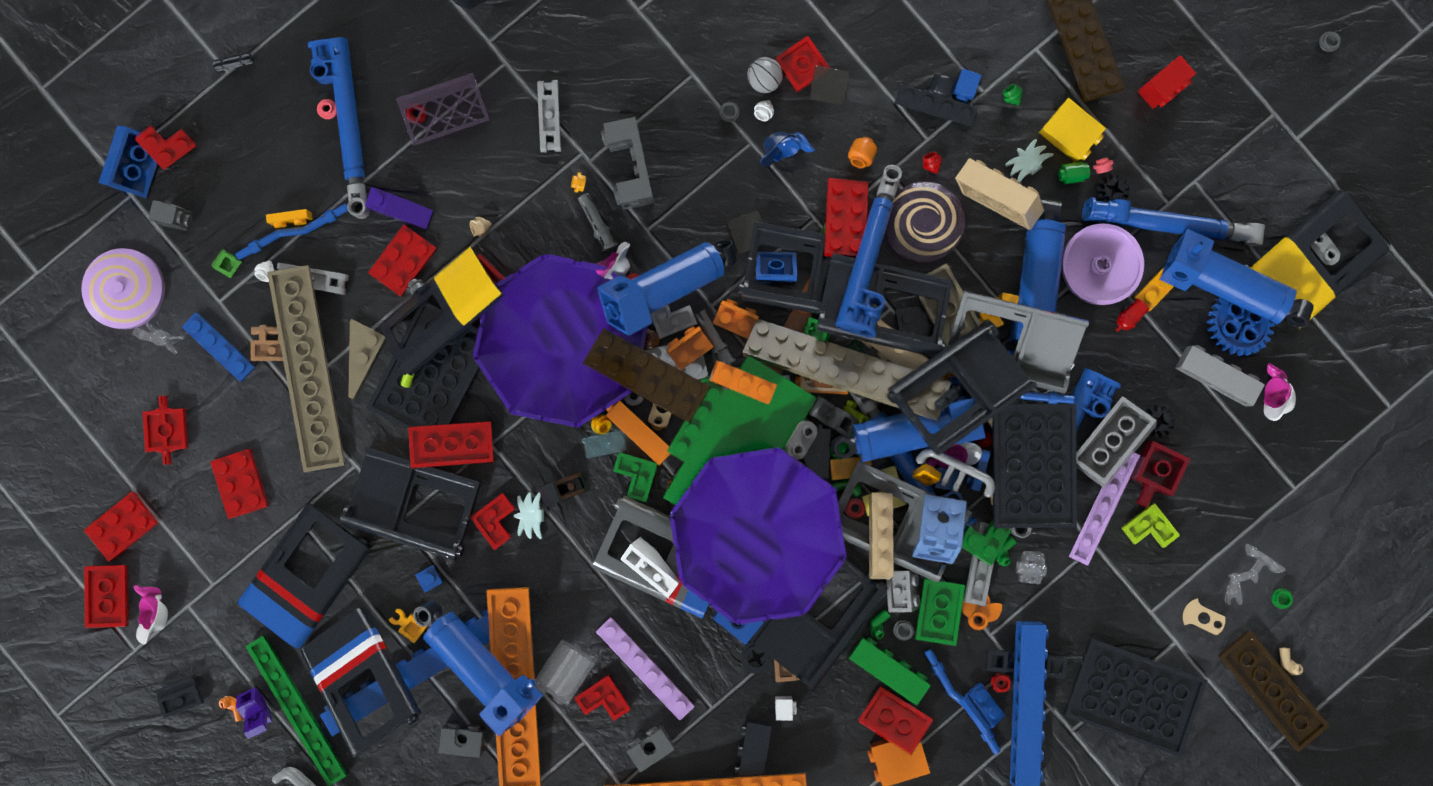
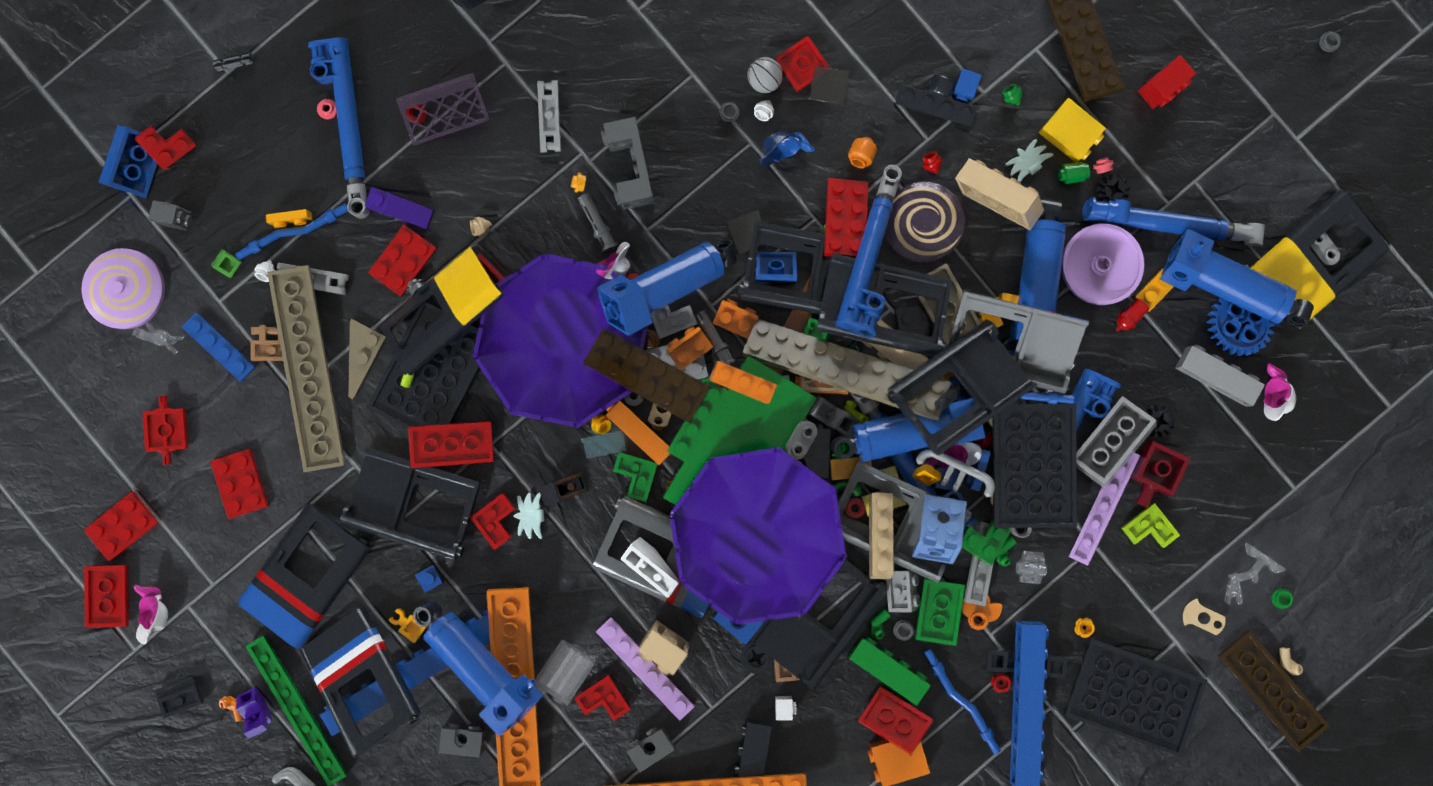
blue plate [959,682,1005,734] -> none
none -> tan brick [638,620,689,675]
none -> light orange plate [1074,618,1095,638]

